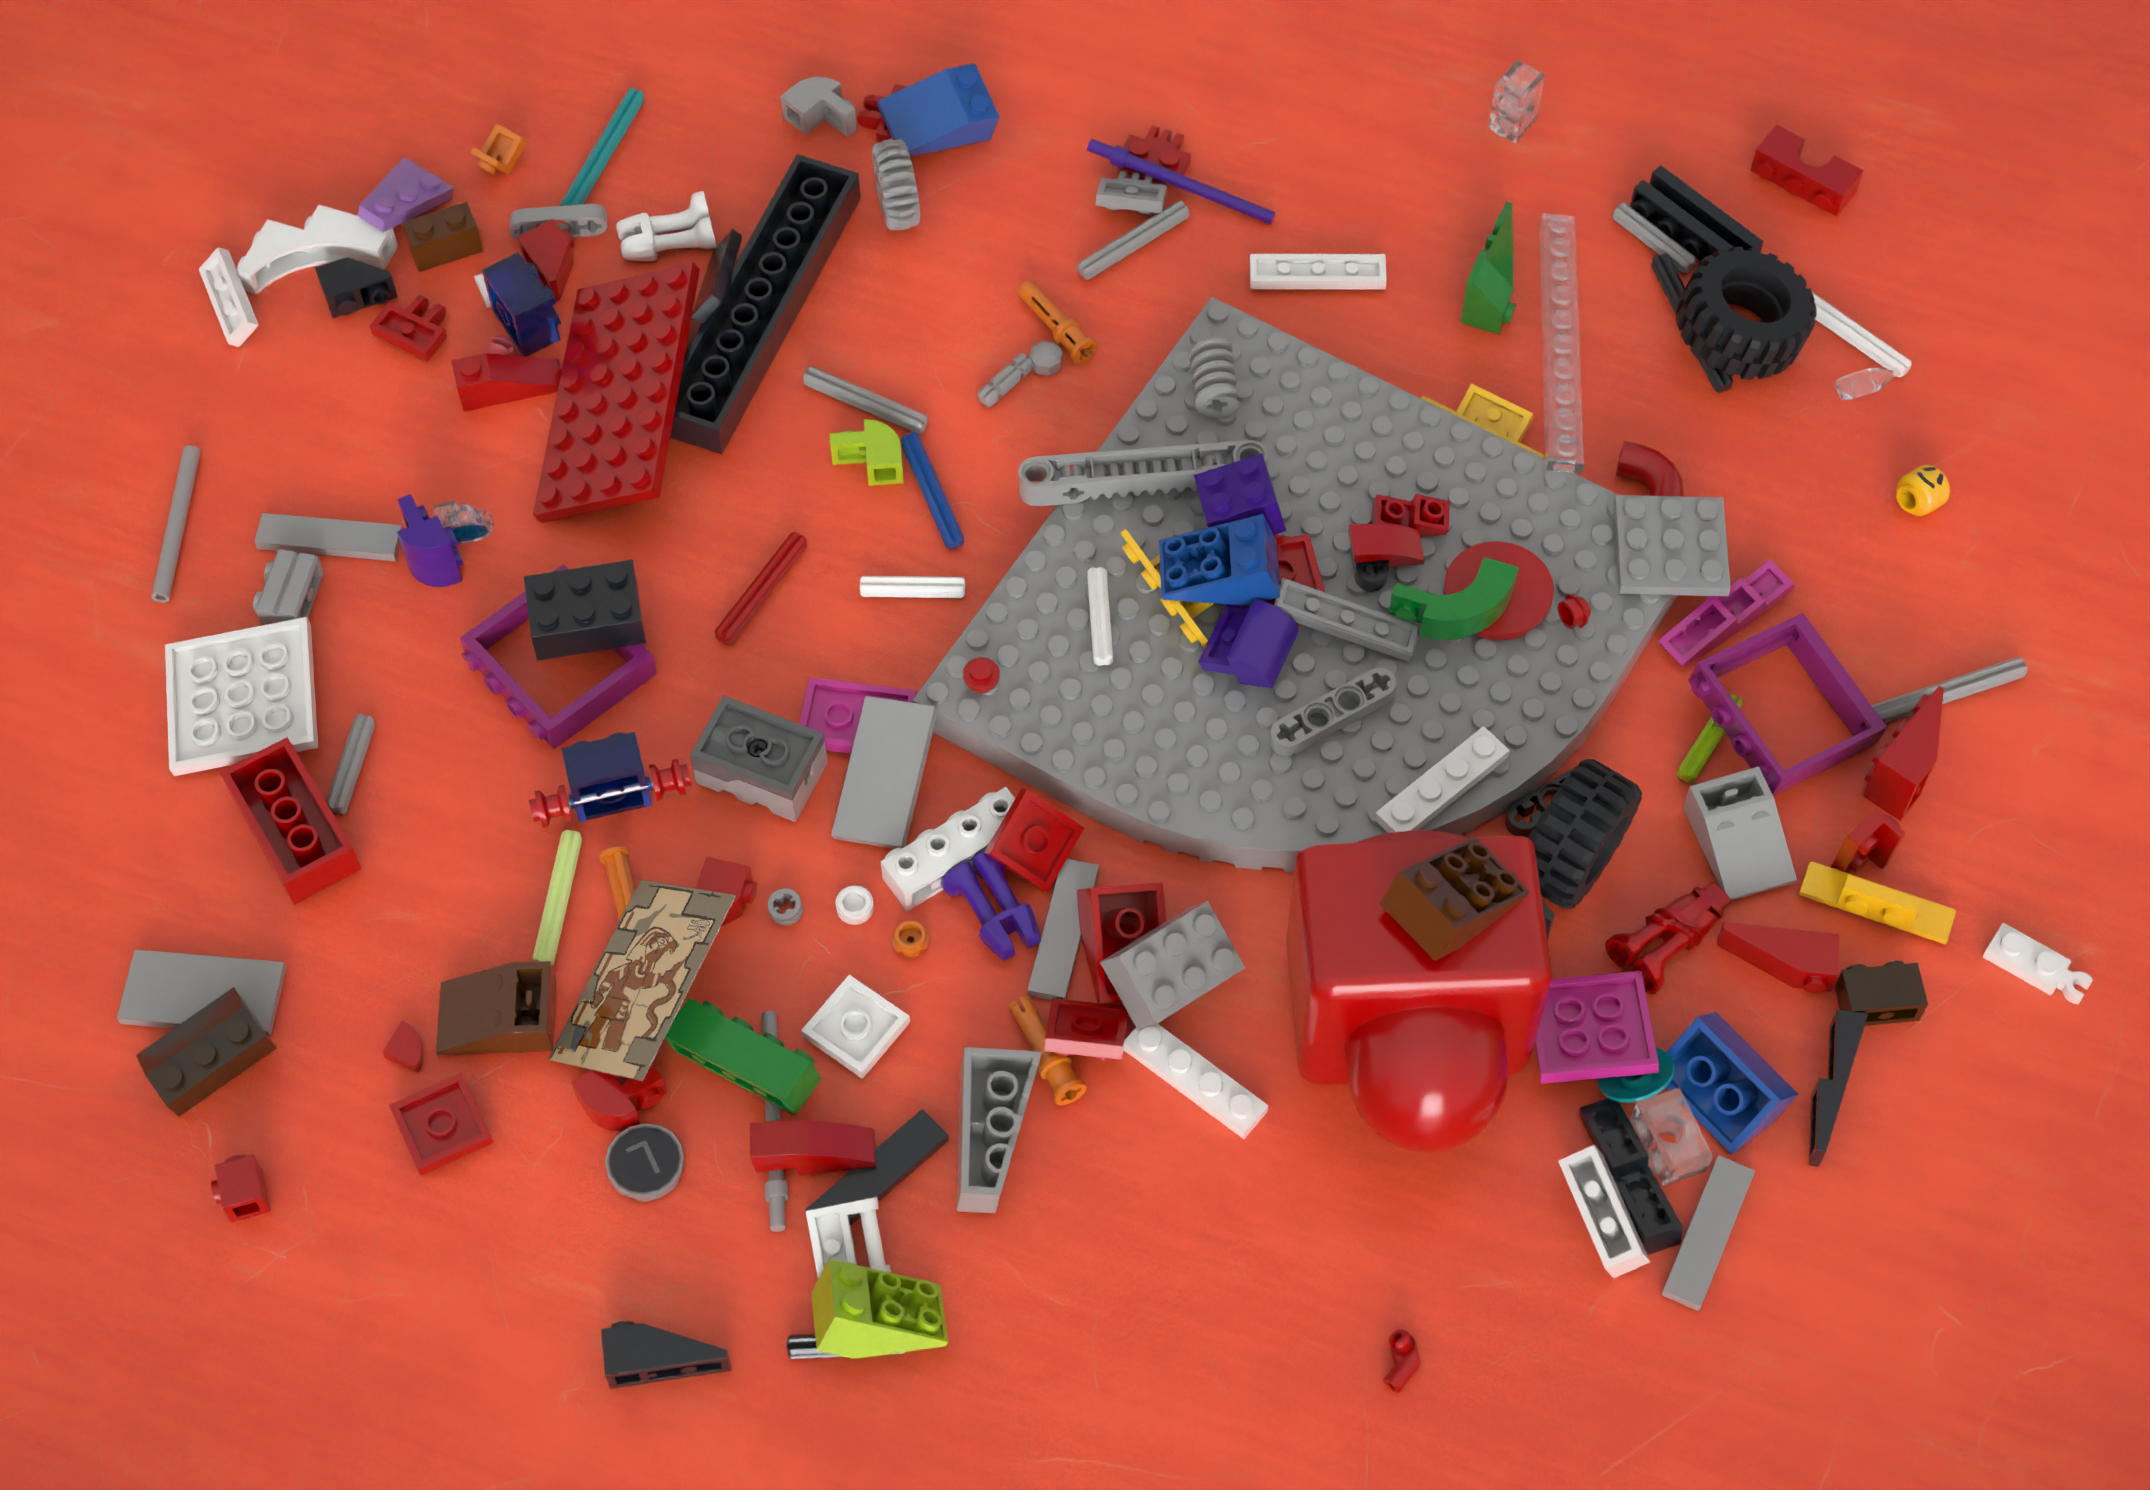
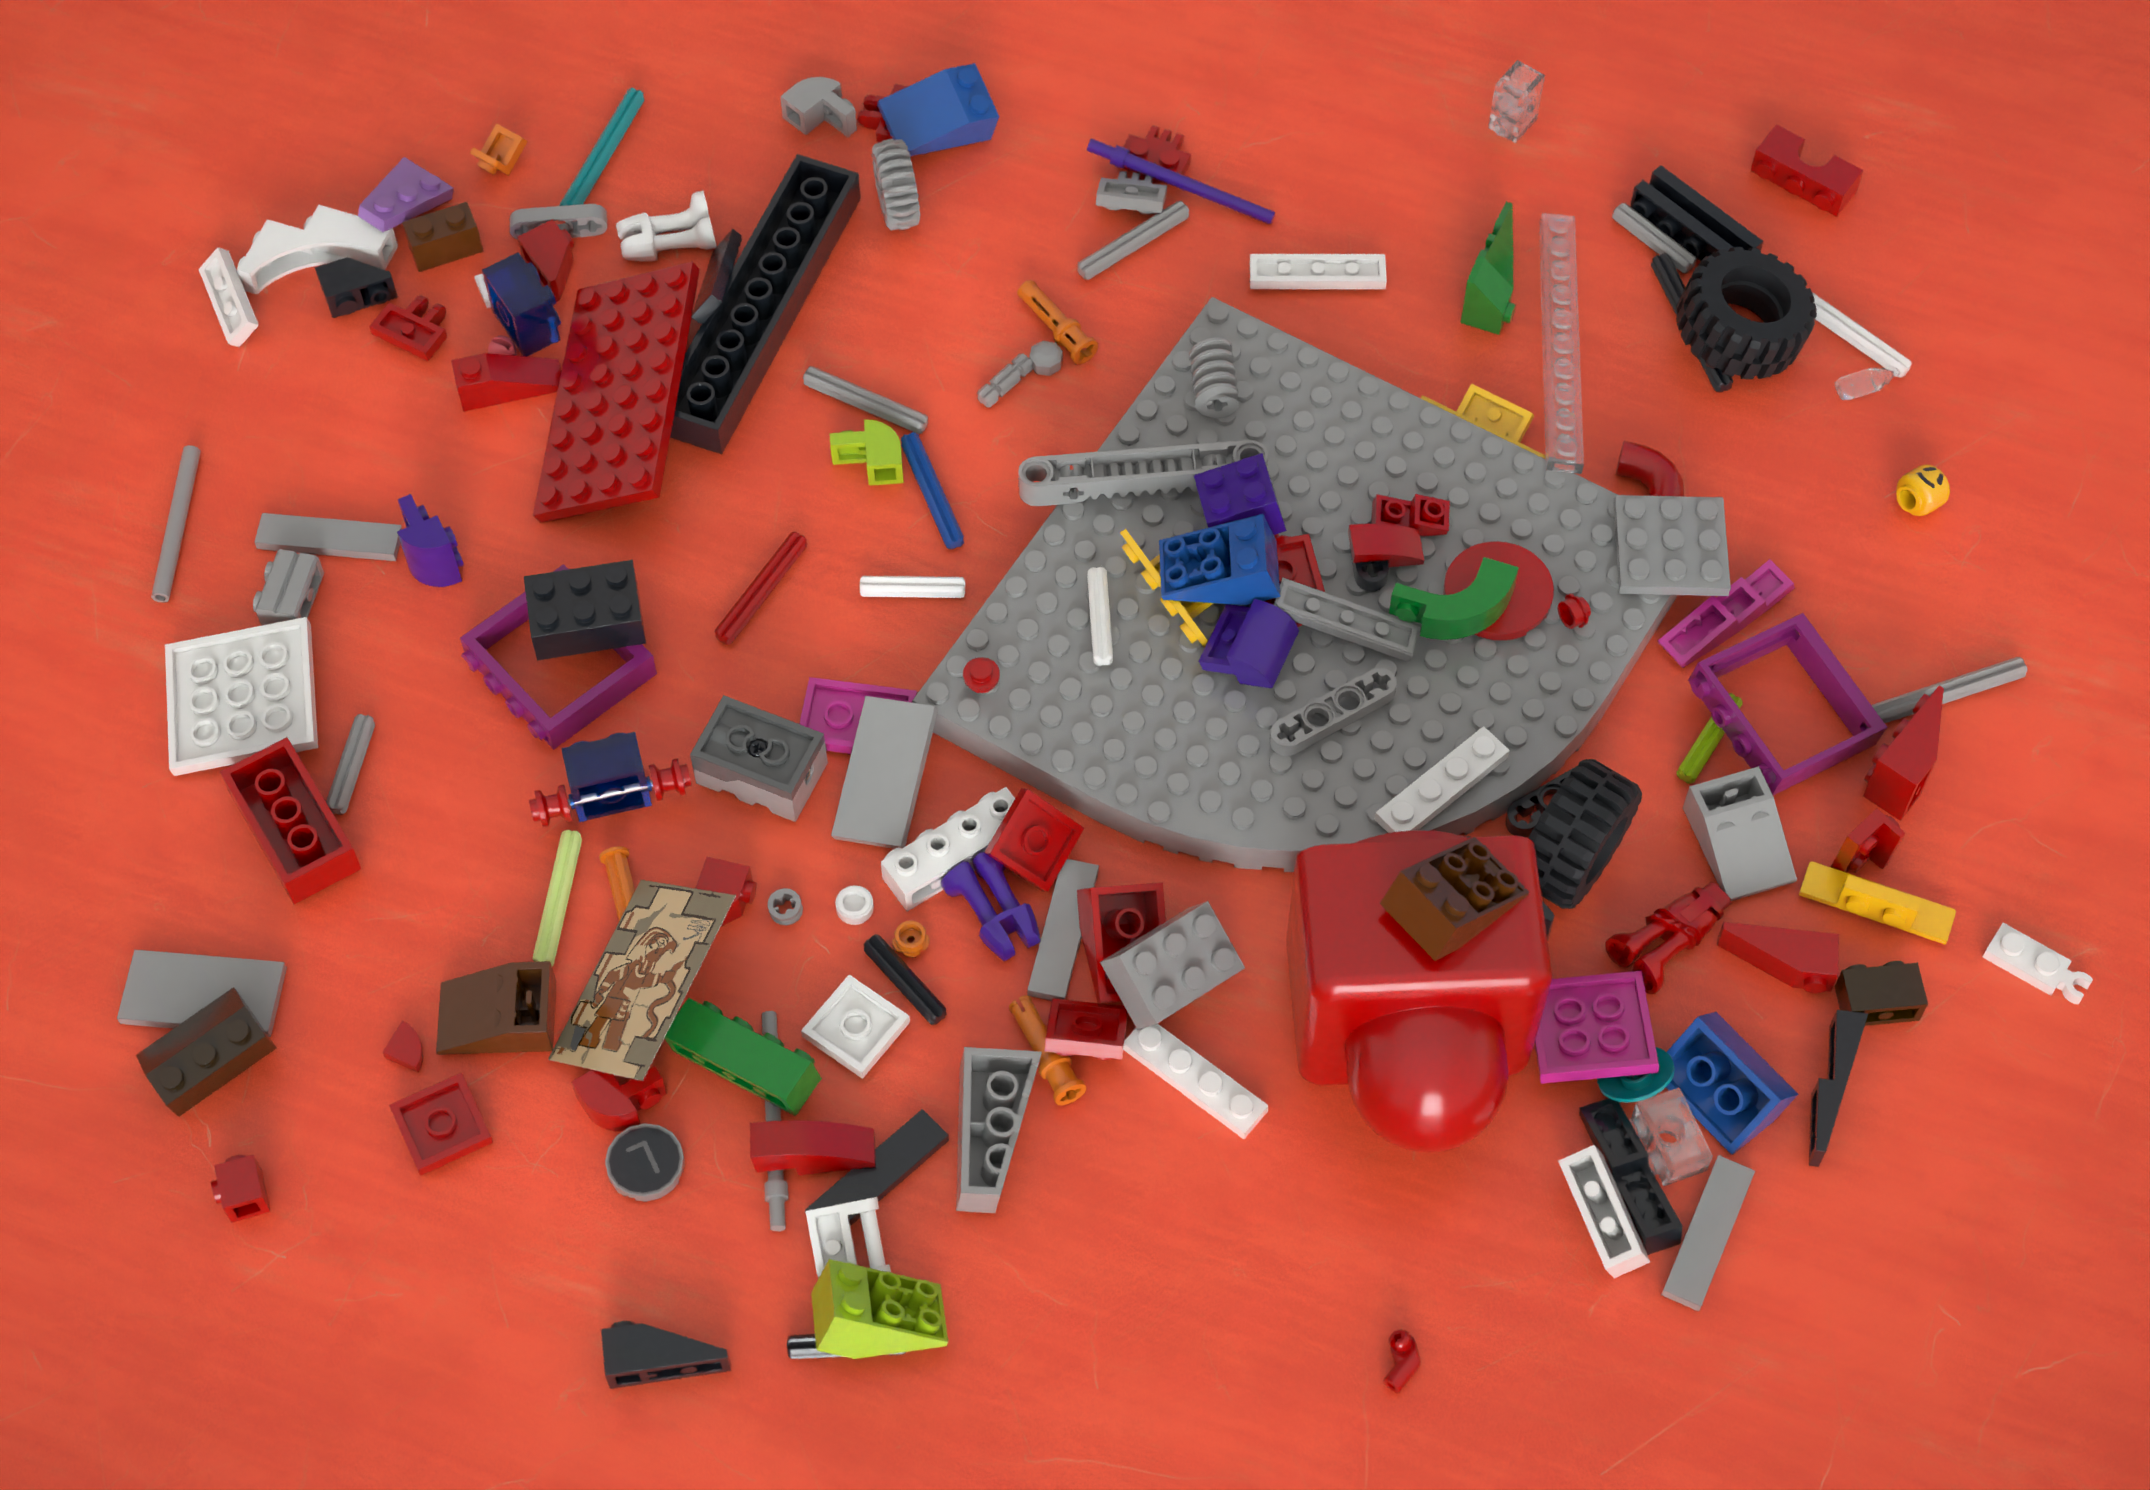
clear rock [433,500,495,545] -> none
none -> black axle [863,934,947,1025]

